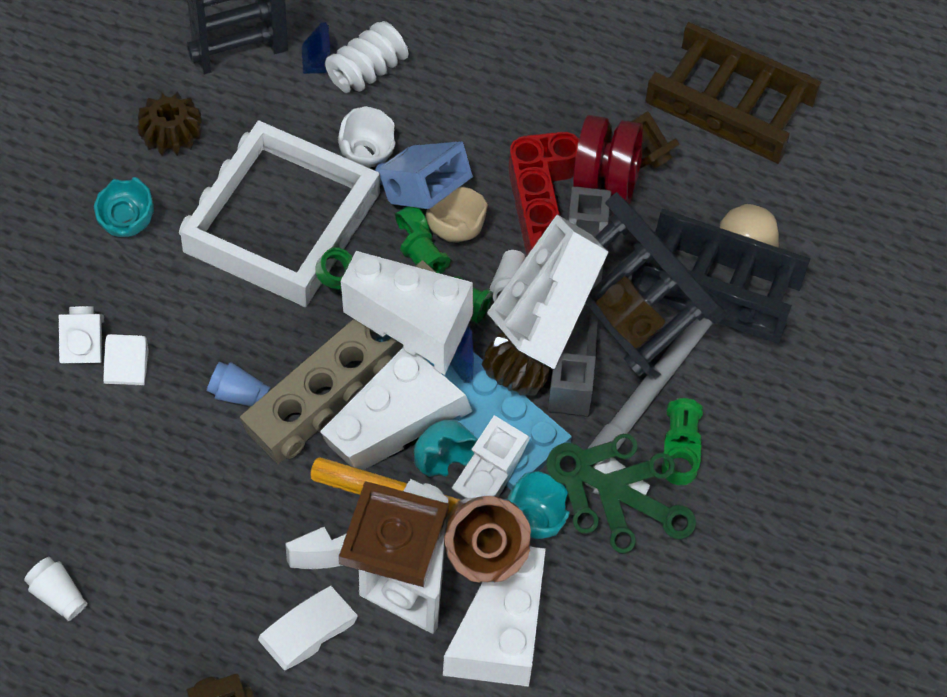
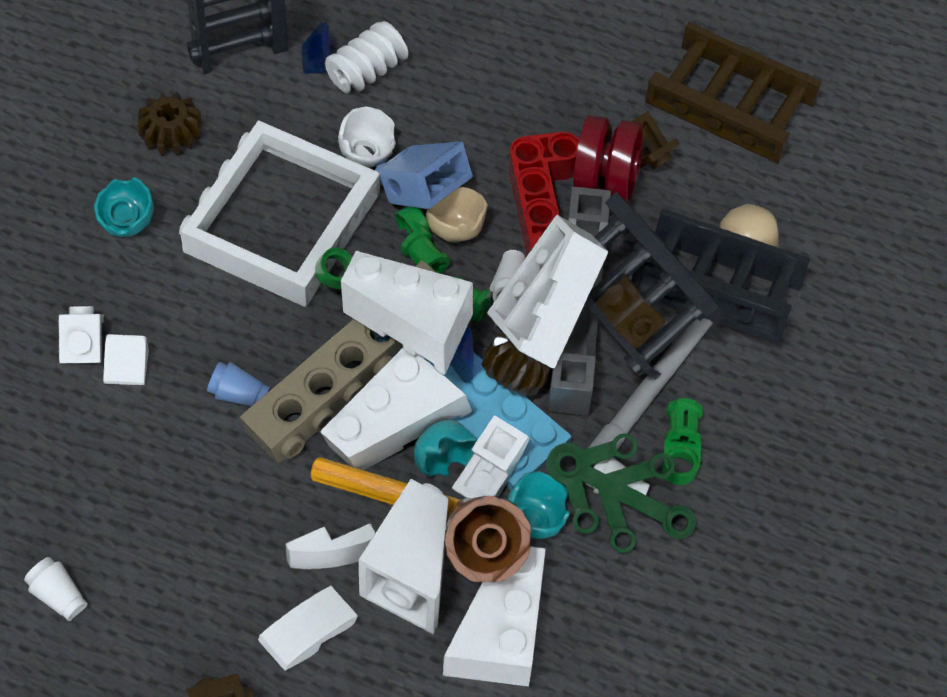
reddish brown plate [339,481,449,587] -> none

